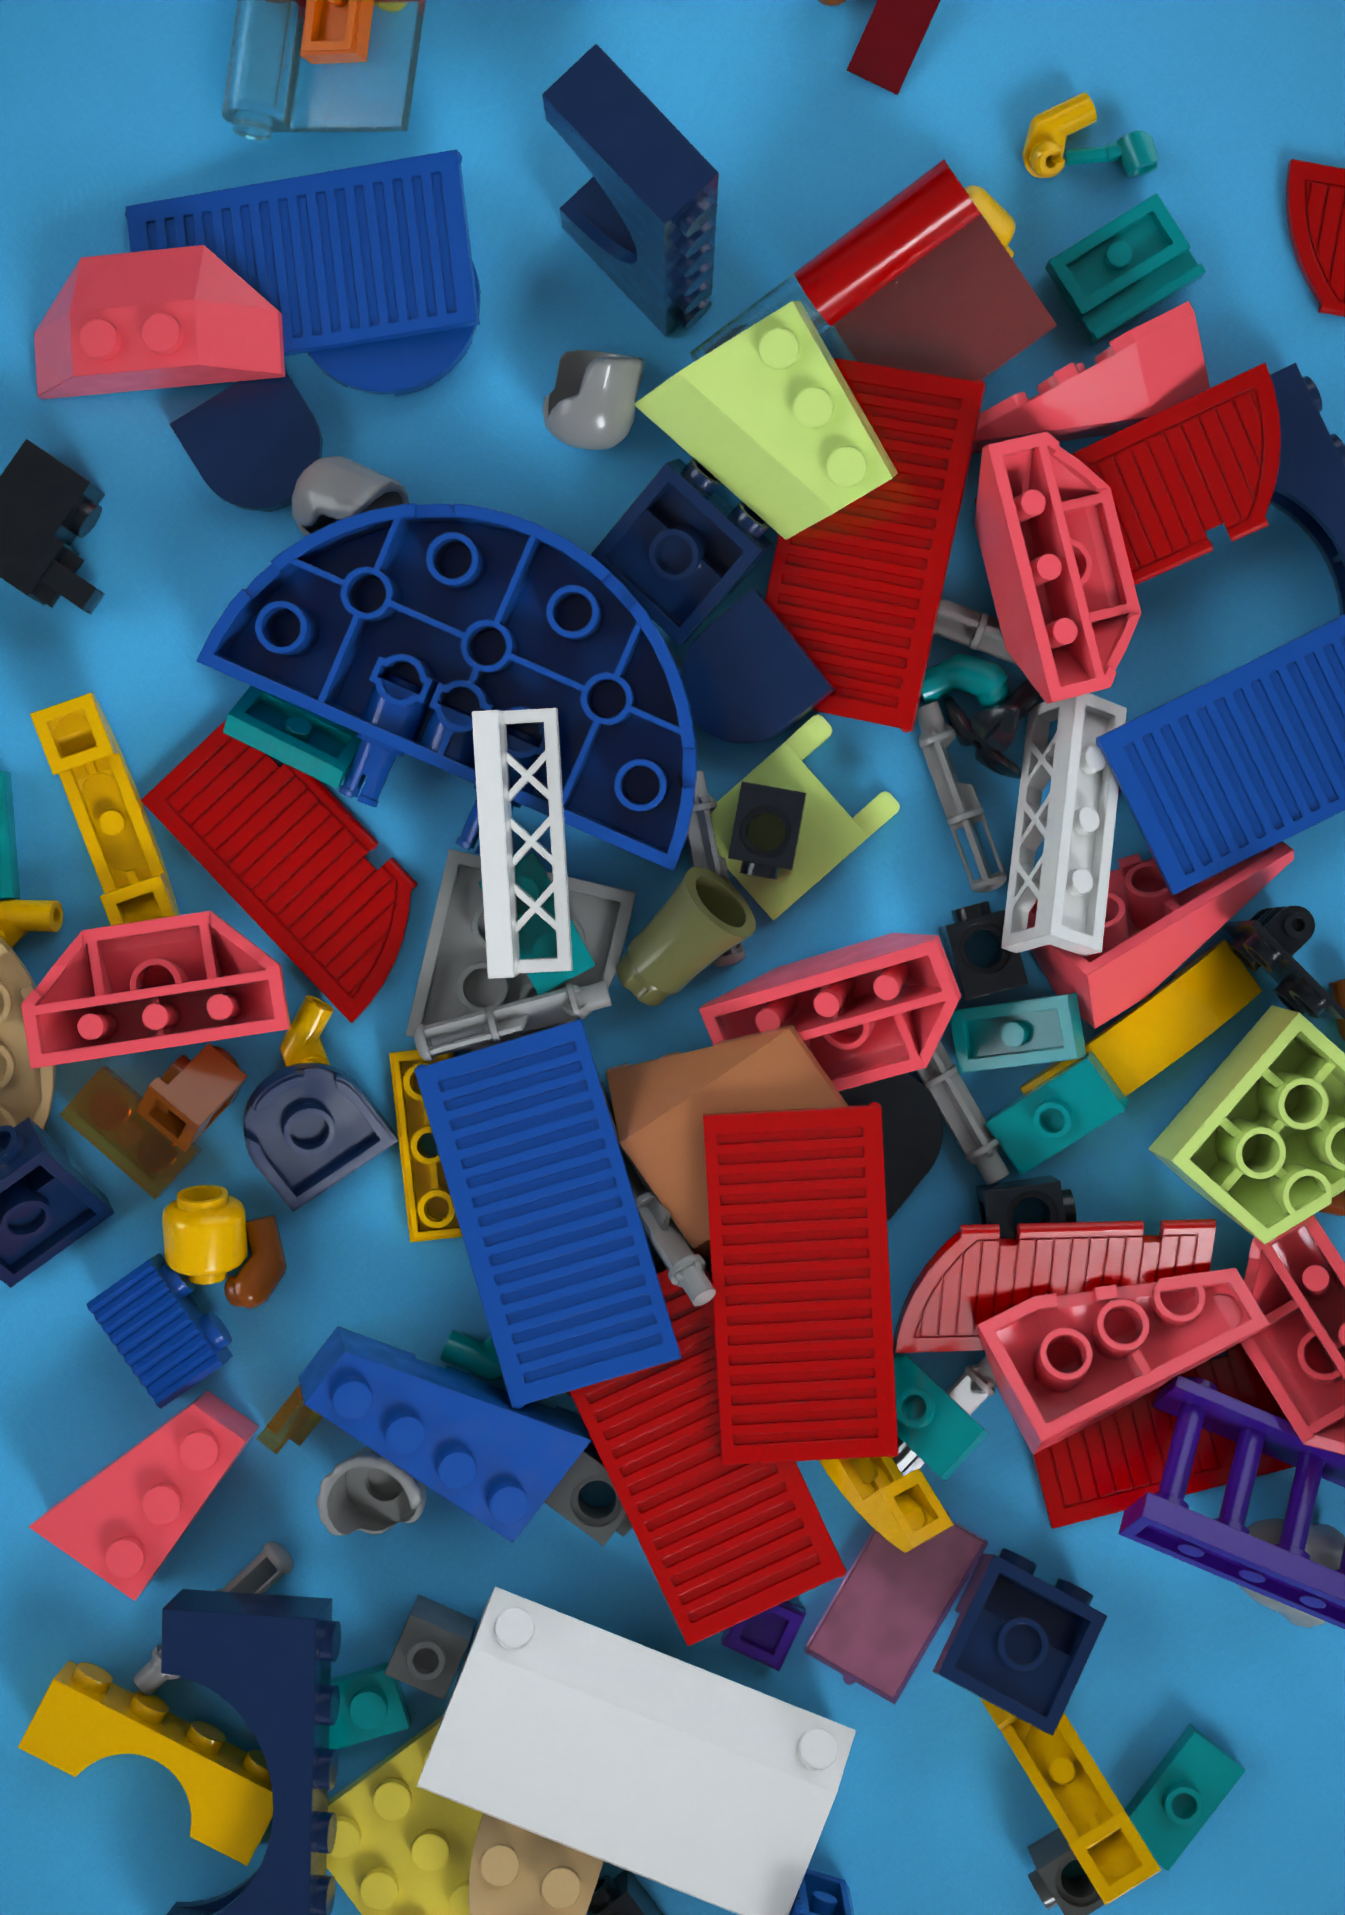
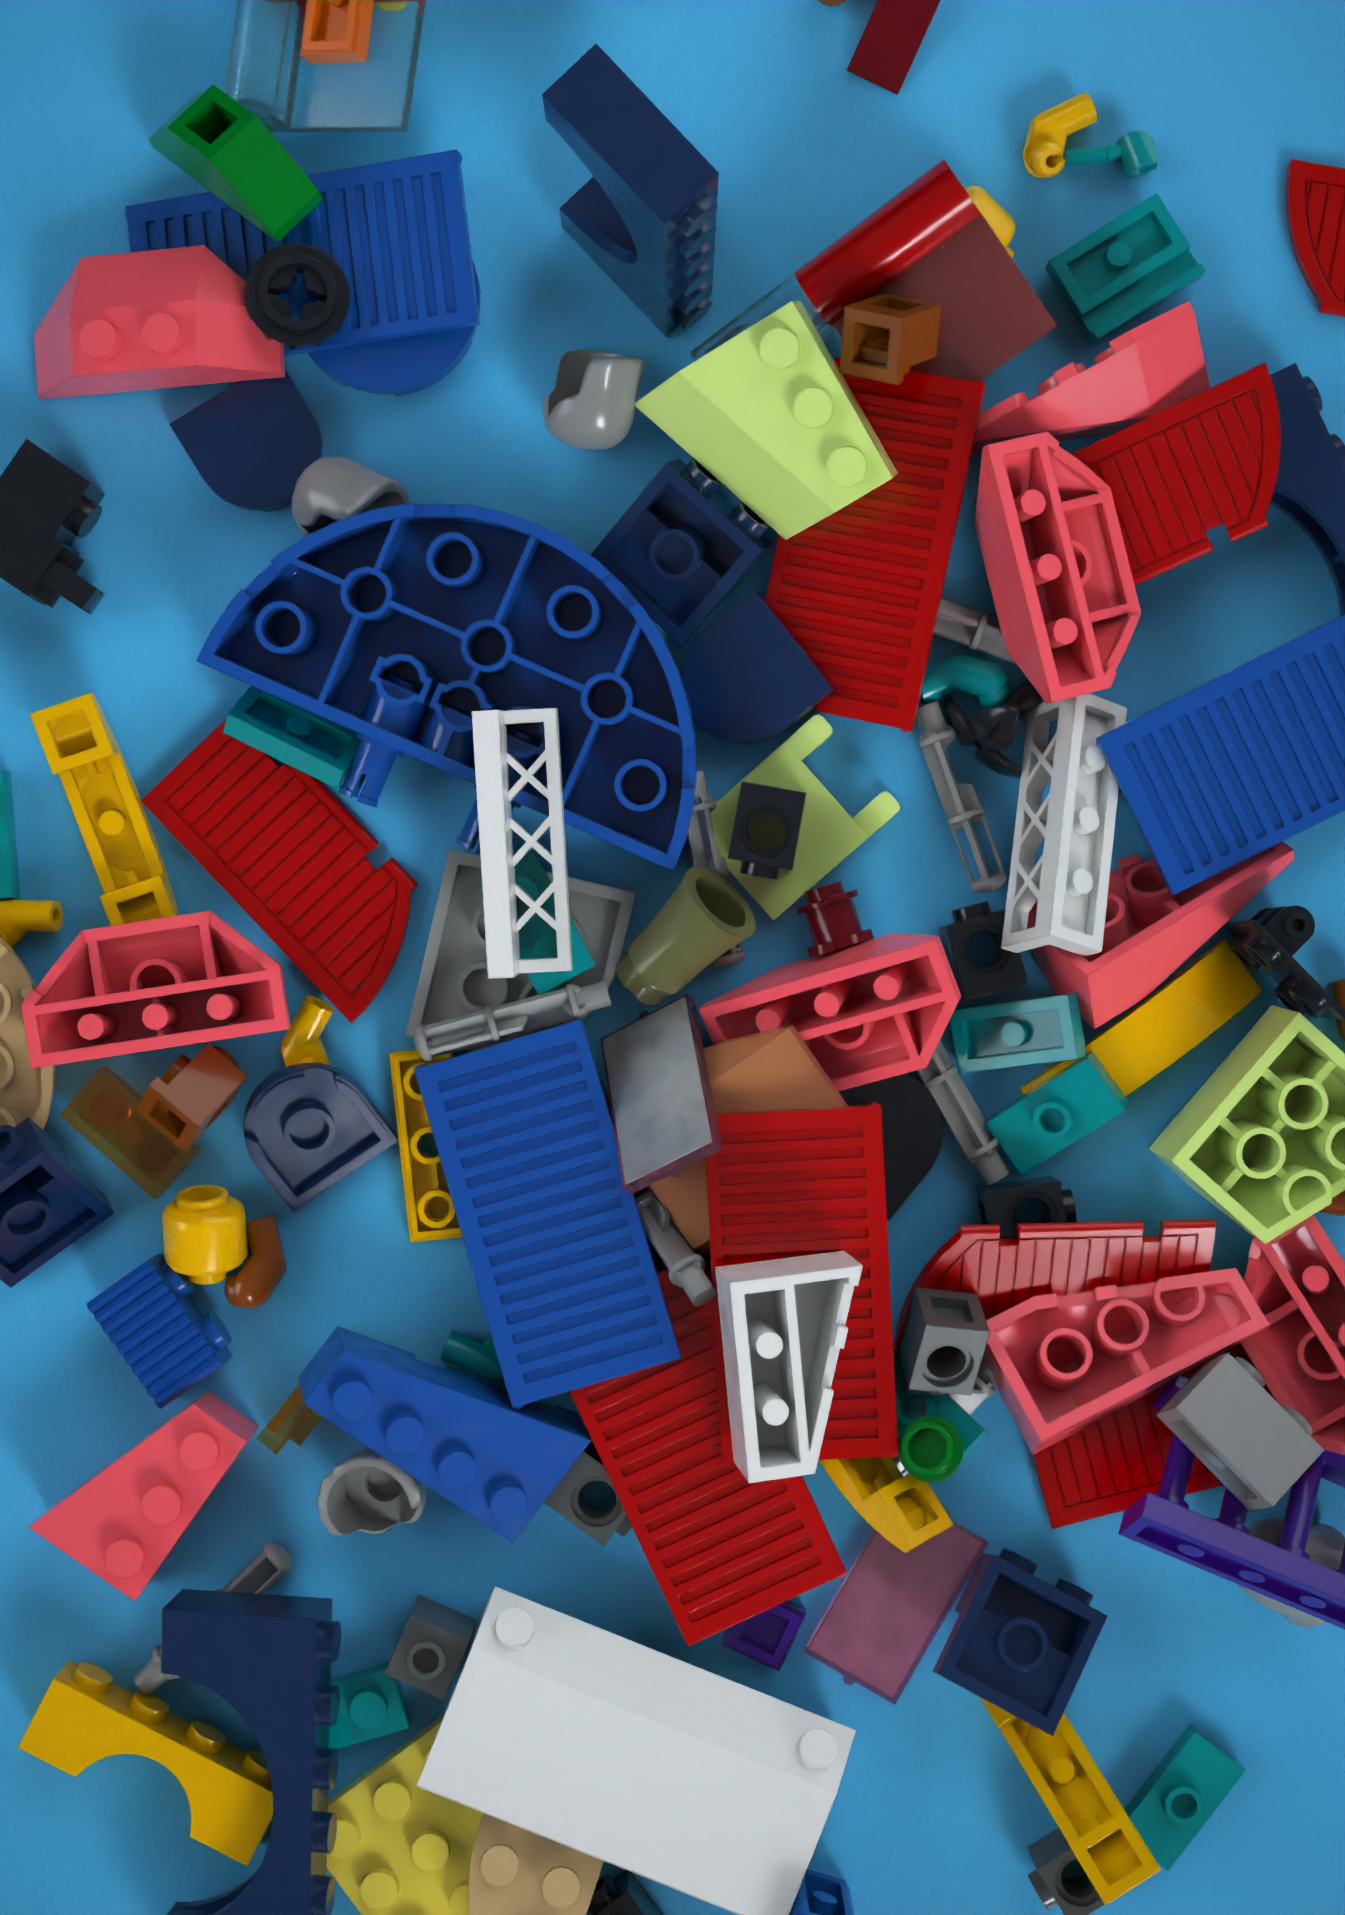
none -> green slope [148,84,323,243]
none -> black gear [245,244,350,350]
none -> flat silver piece [600,993,723,1195]
none -> white wedge [715,1250,863,1483]
none -> dark red brick [796,881,874,957]
none -> dark orange brick [839,293,941,385]
none -> dark grey brick [898,1287,990,1396]
none -> green plate [898,1415,964,1482]
none -> light grey brick [1156,1353,1324,1511]

